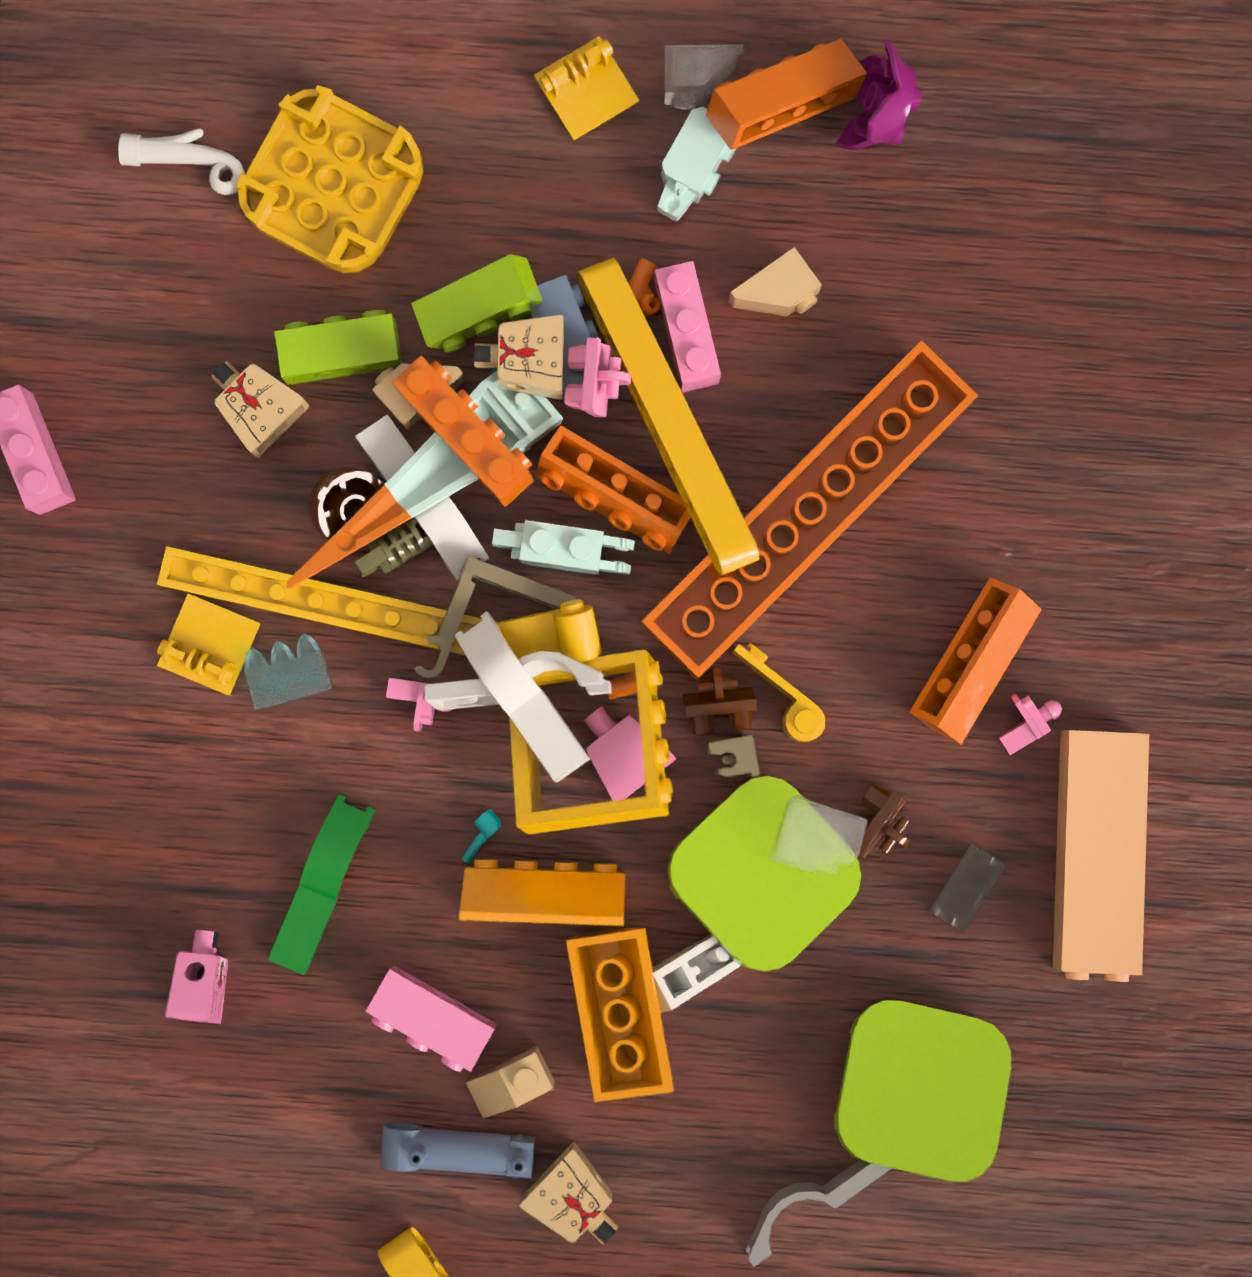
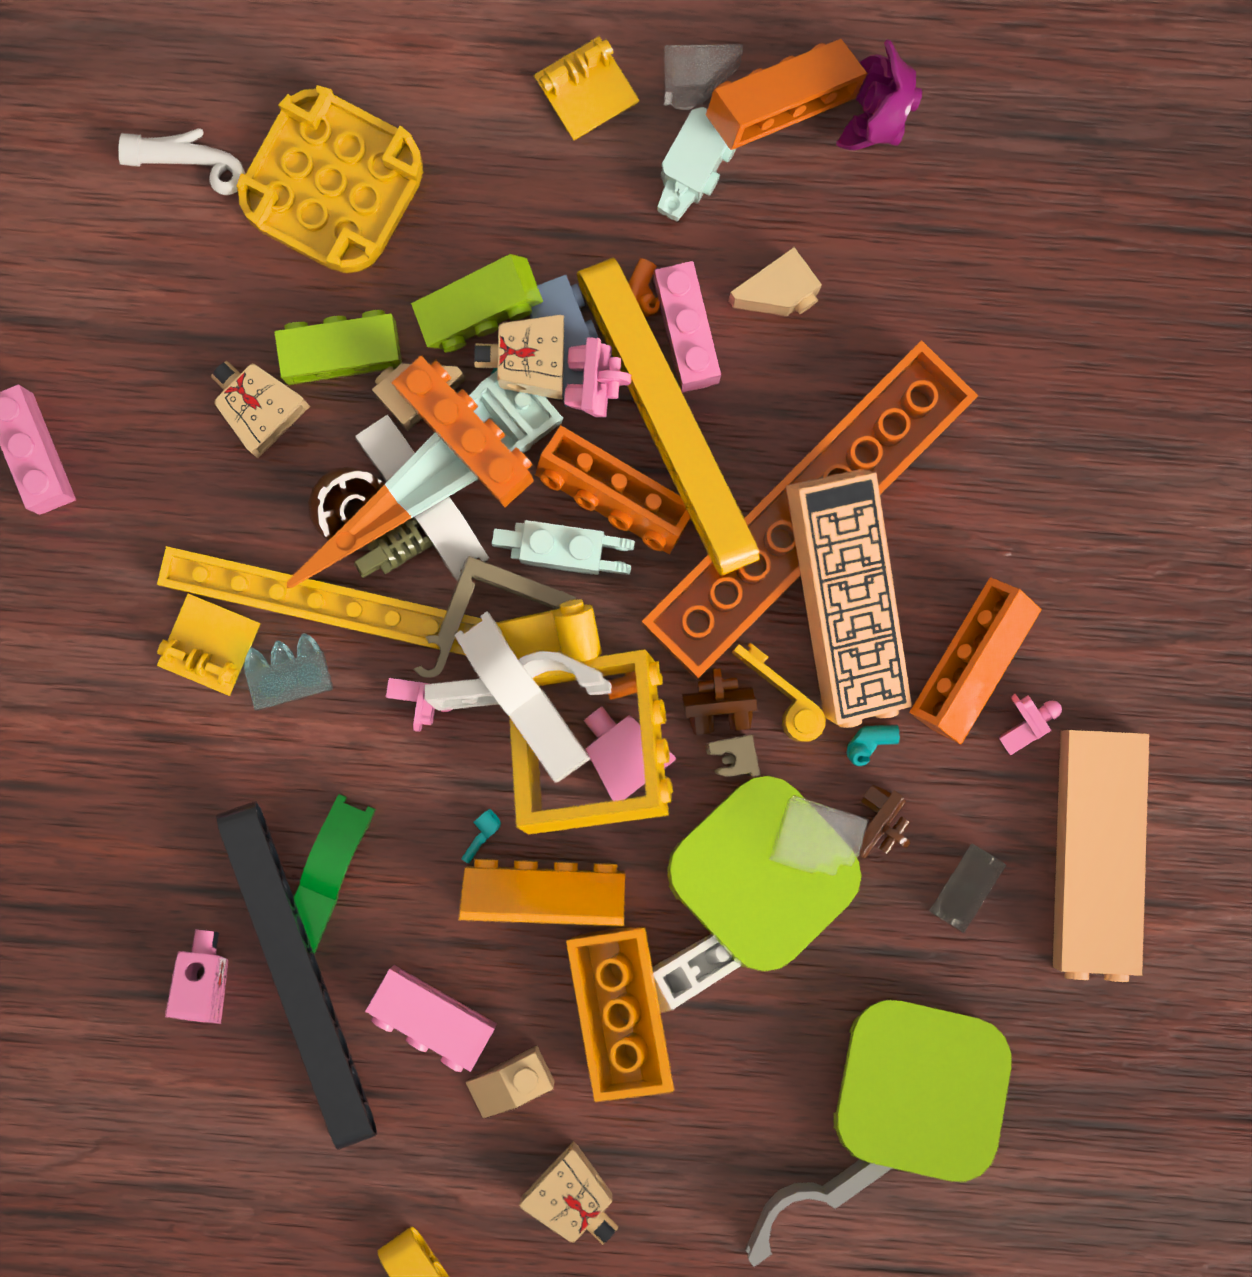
sand blue piece [380,1122,535,1178] -> none
none -> black beam [216,801,377,1150]
none -> light nougat brick [786,469,912,728]
none -> teal arm [846,725,900,766]

